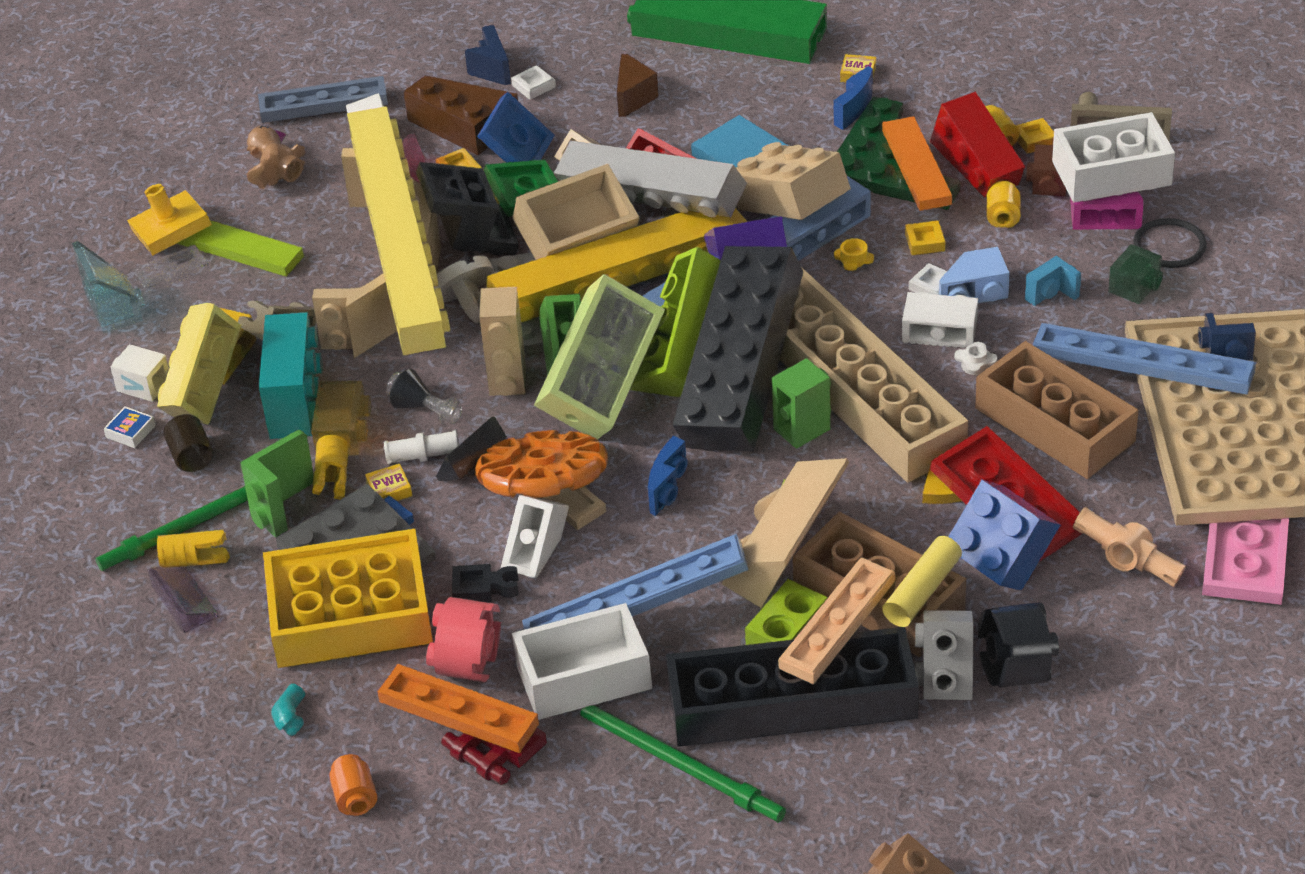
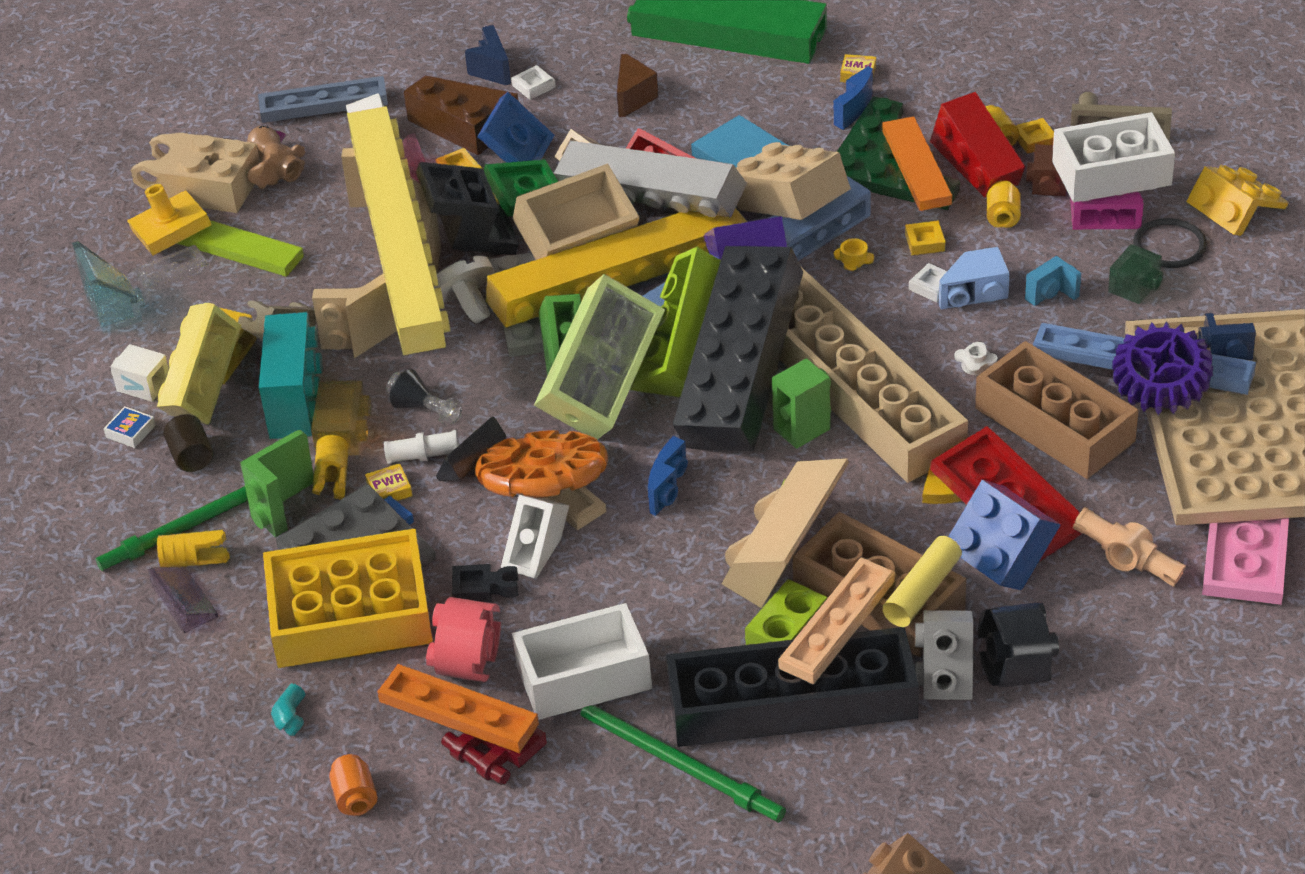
tan brick [479,287,526,396] -> none
medium blue tile [522,534,749,630] -> none
white brick [902,292,978,348] -> none
none -> tan brick [131,133,260,213]
none -> dark purple gear [1112,321,1214,416]
none -> yellow bracket [1186,165,1289,236]

